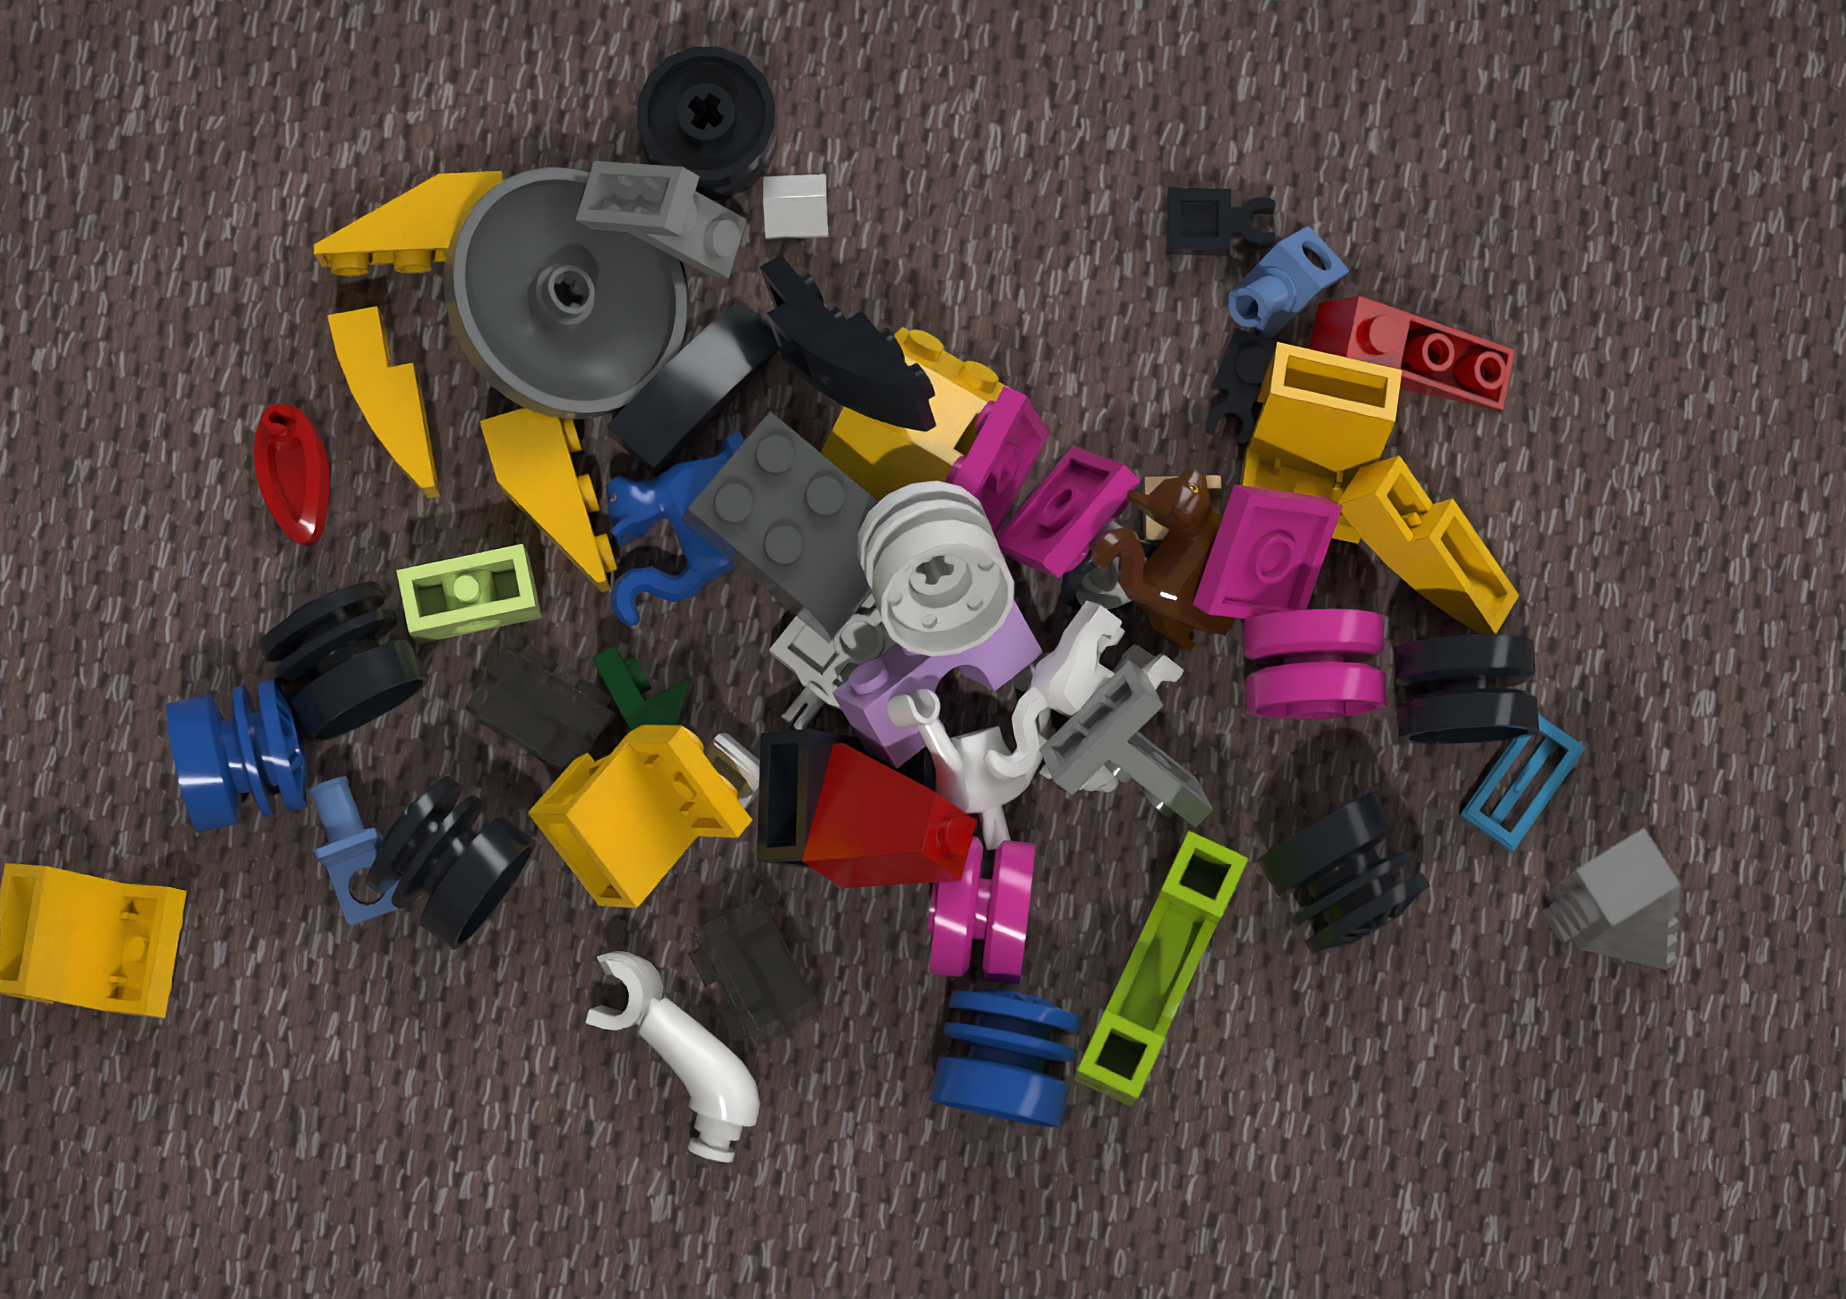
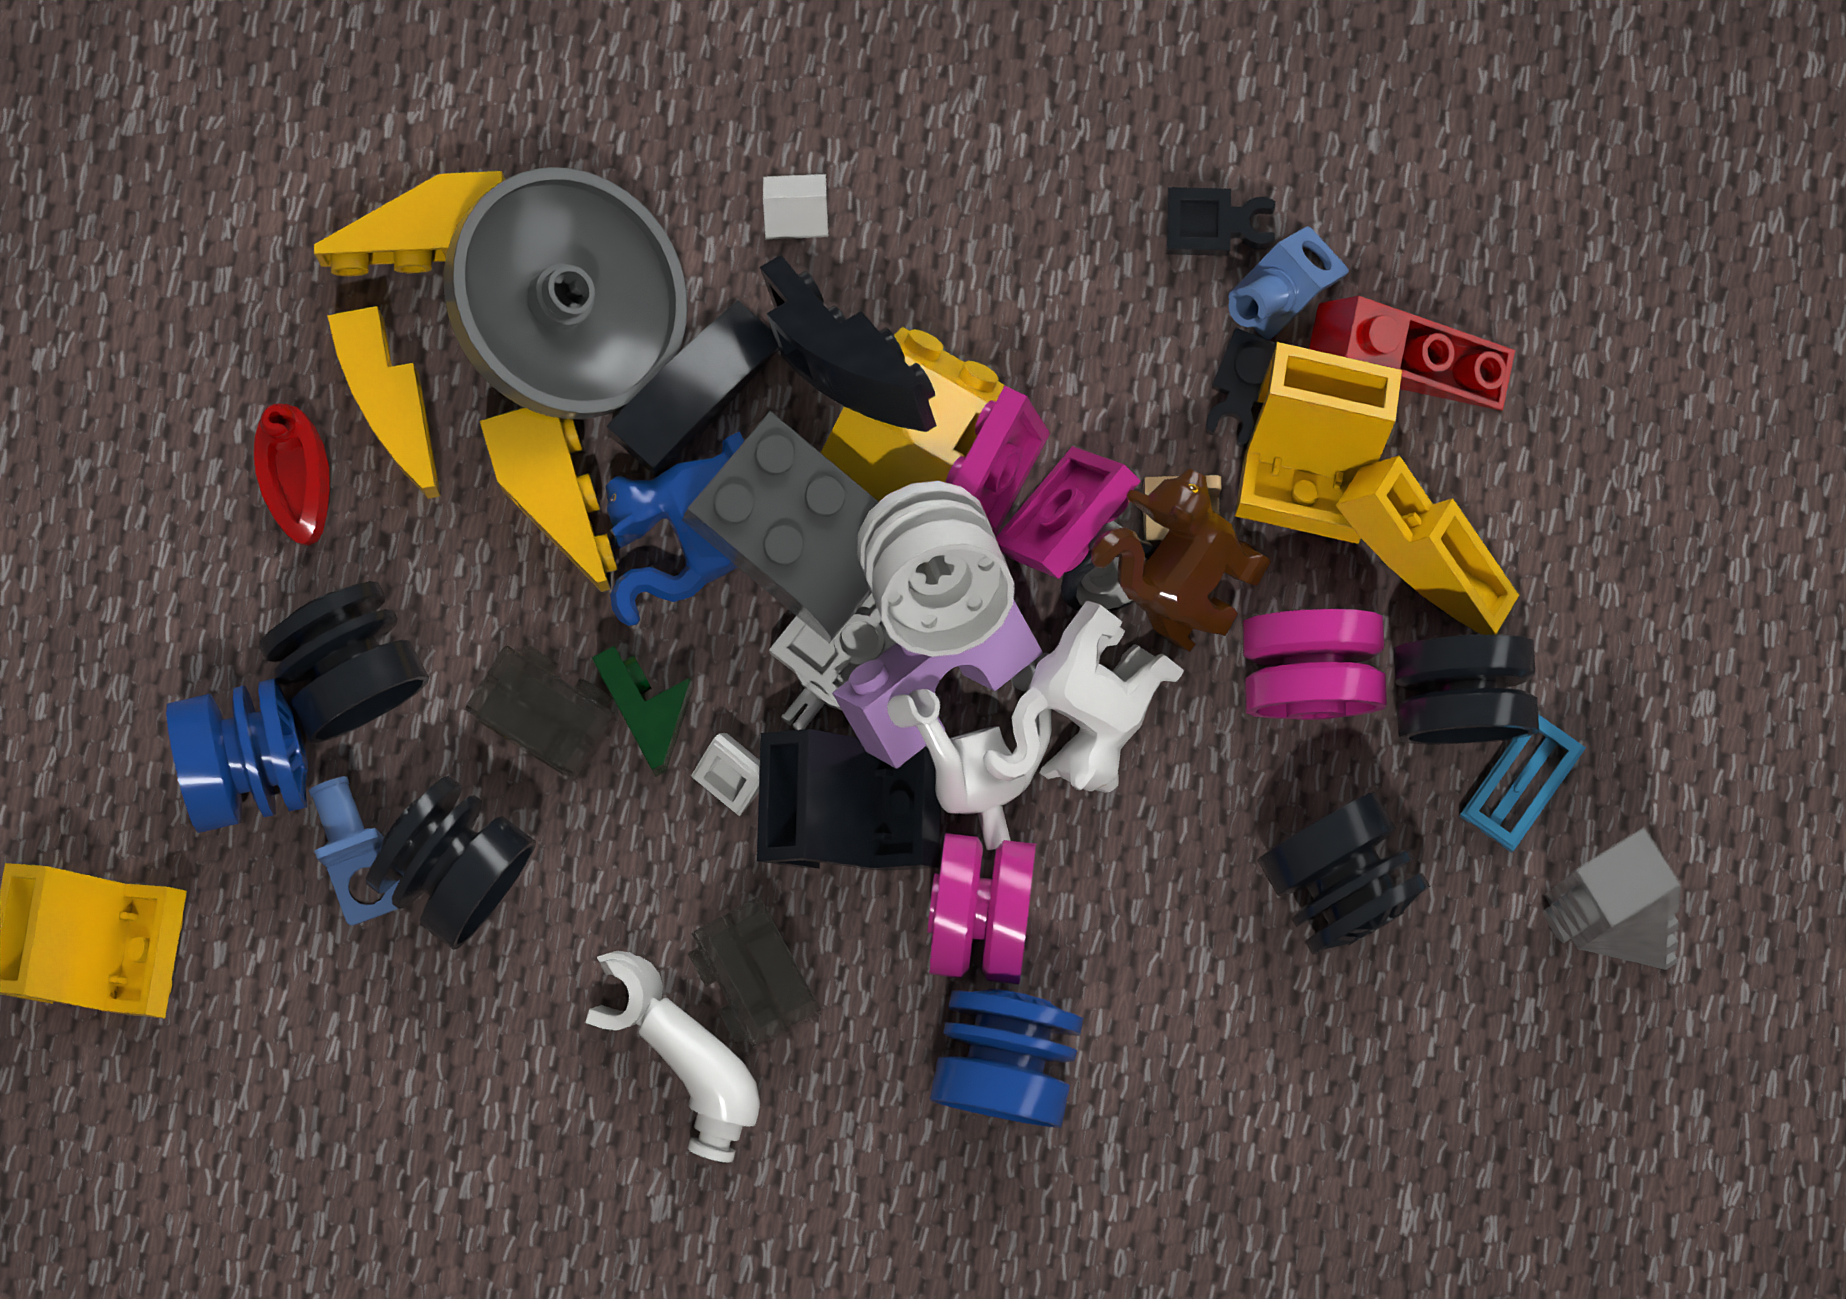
yellowish green brick [396,544,542,644] -> none
yellow piece [528,725,752,908] -> none
light grey bracket [576,161,747,278] -> none
black wheel [637,47,778,200] -> none
red slope [802,743,976,888] -> none
light grey bracket [1039,660,1213,828] -> none
lime arch [1073,831,1249,1107] -> none
dark pink plate [1193,484,1342,619] -> none

